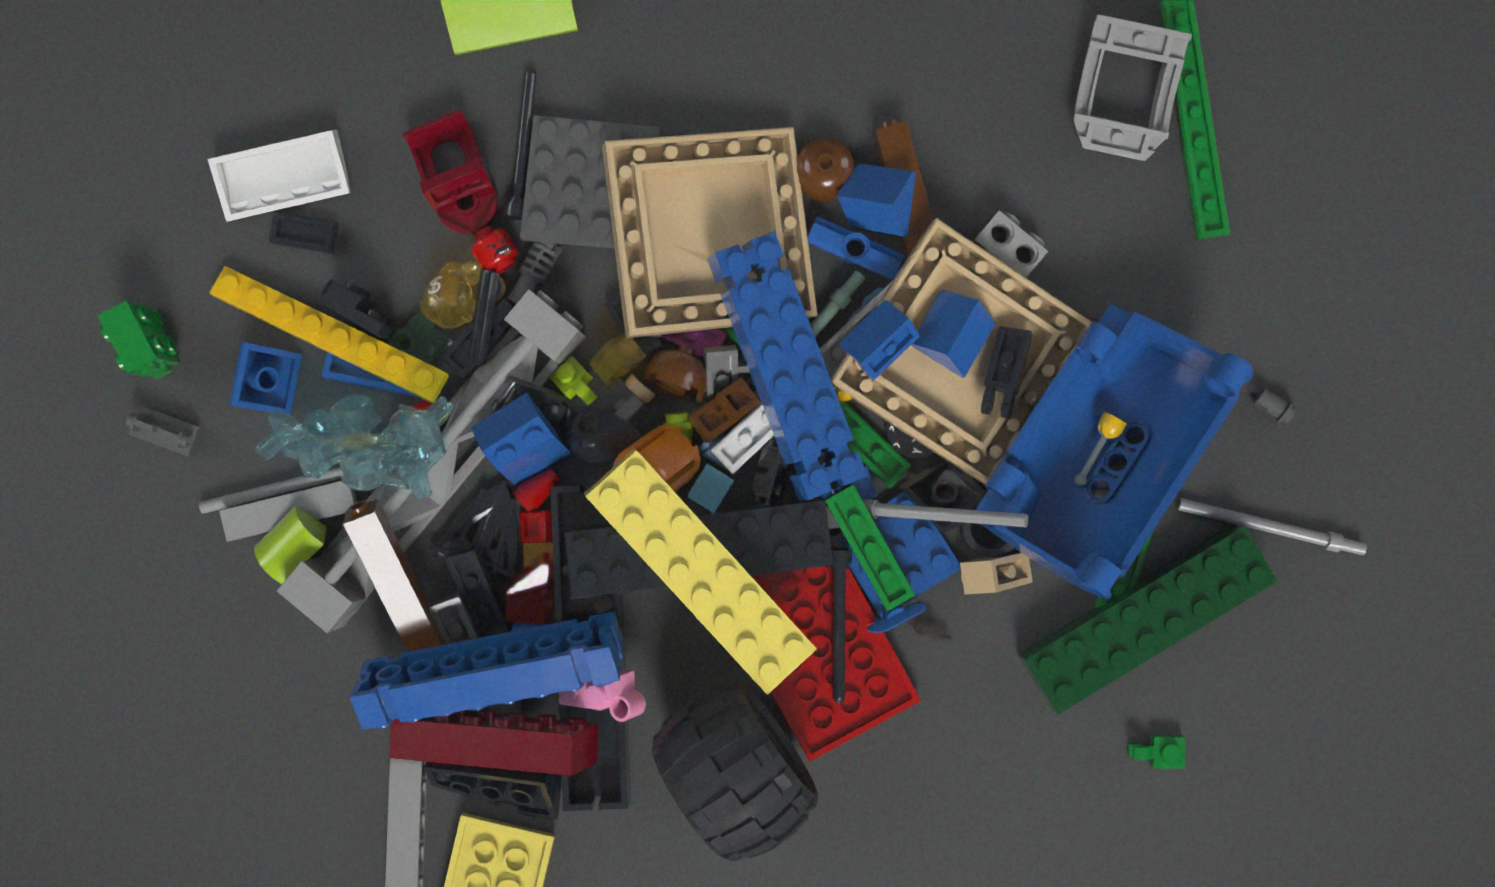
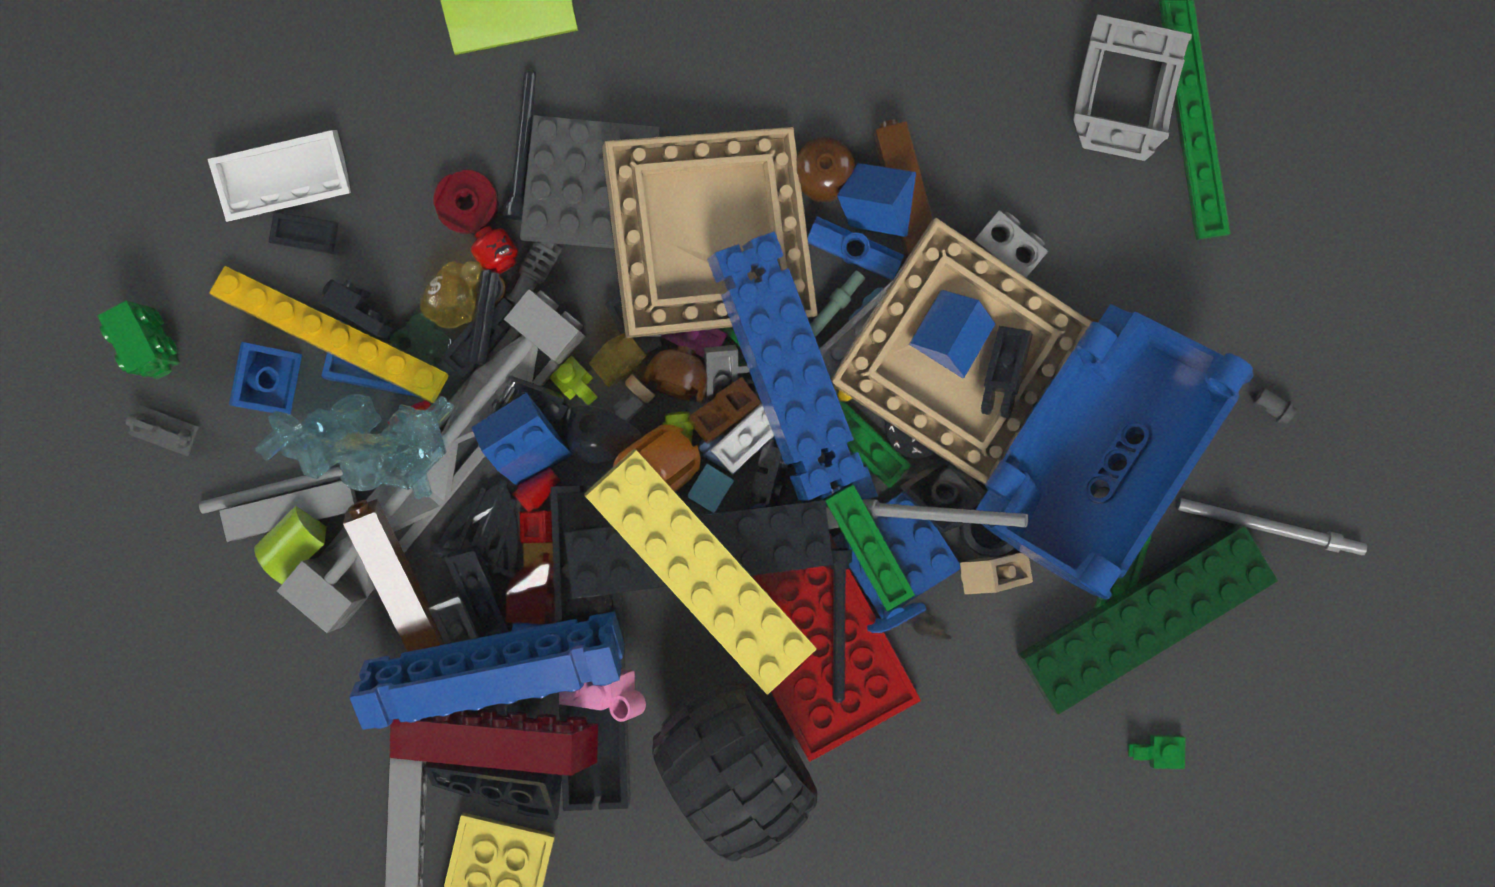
dark red panel [402,109,492,210] -> none
blue panel [839,300,920,381] -> none
hinge [1074,412,1127,486] -> none

